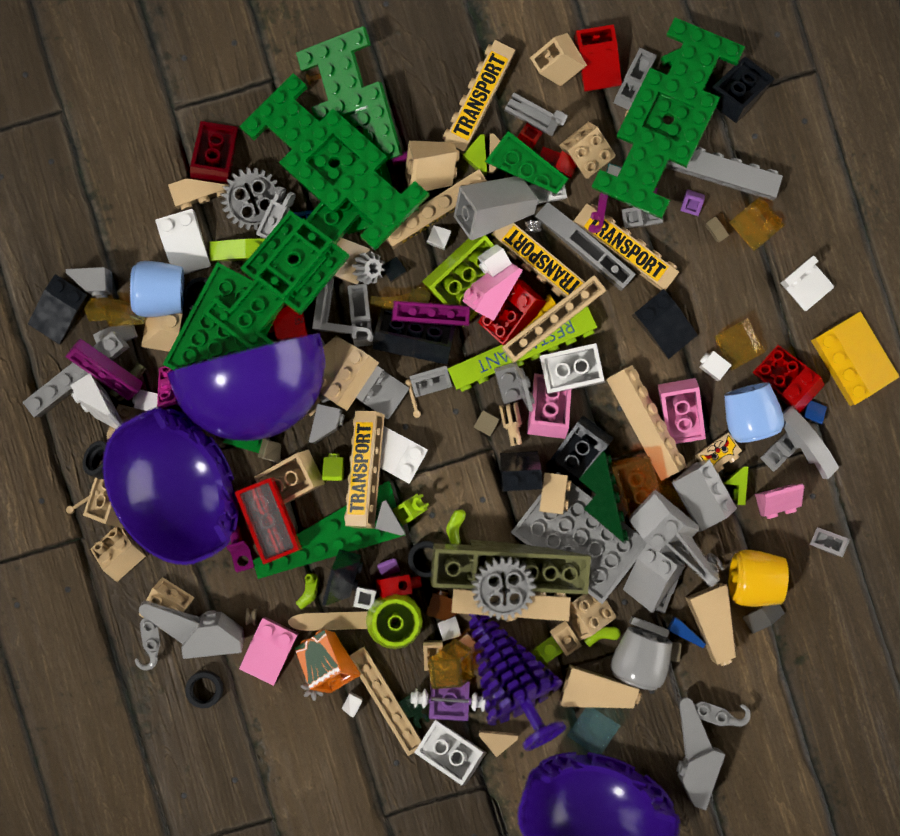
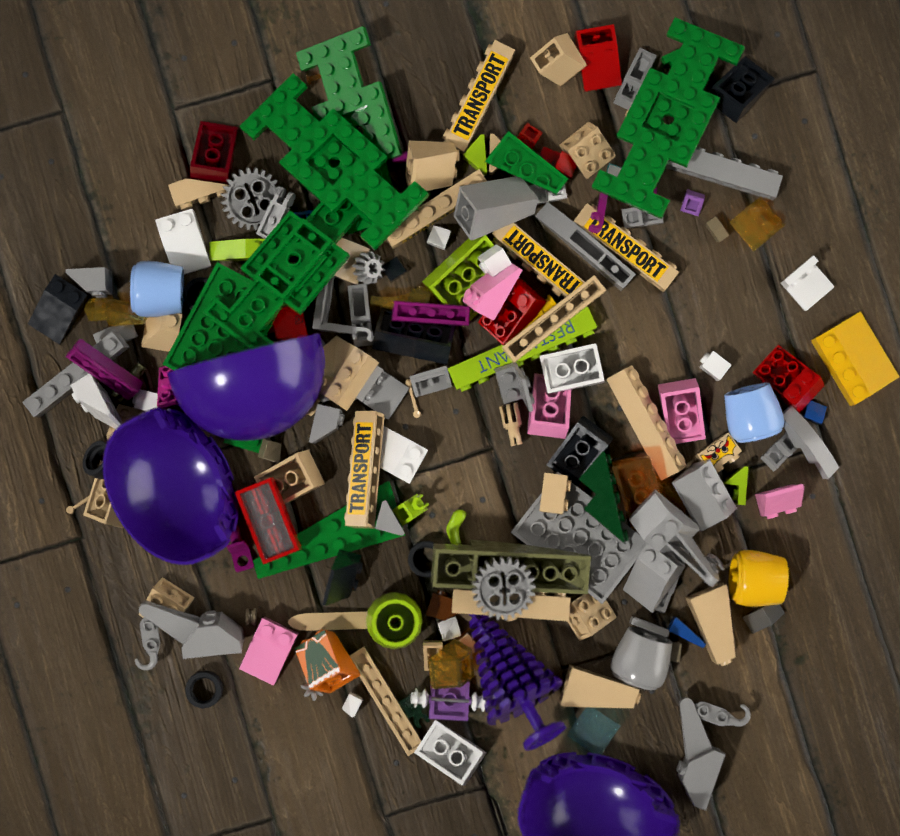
tan slope [90,527,146,582] -> none
lime arm [296,573,319,610] -> none
lime slope [322,454,344,481] -> none
white brick [353,586,377,610] -> none
red torso [375,574,422,598] -> none
medium lavender slope [377,558,400,577] -> none
dark tan slope [474,410,500,436] -> none
tan slope [479,730,518,757] -> none
black slope [500,451,542,491] -> none
light grey hinge [504,93,568,136] -> none
clear bush [524,221,542,233] -> none
lime slope [529,636,563,666] -> none
tan slope [550,621,582,657] -> none
lime arm [584,627,621,647] -> none
black slope [632,289,698,359] -> none
clear yellow slope [714,318,765,371] -> none
light grey slope [810,527,850,557] -> none

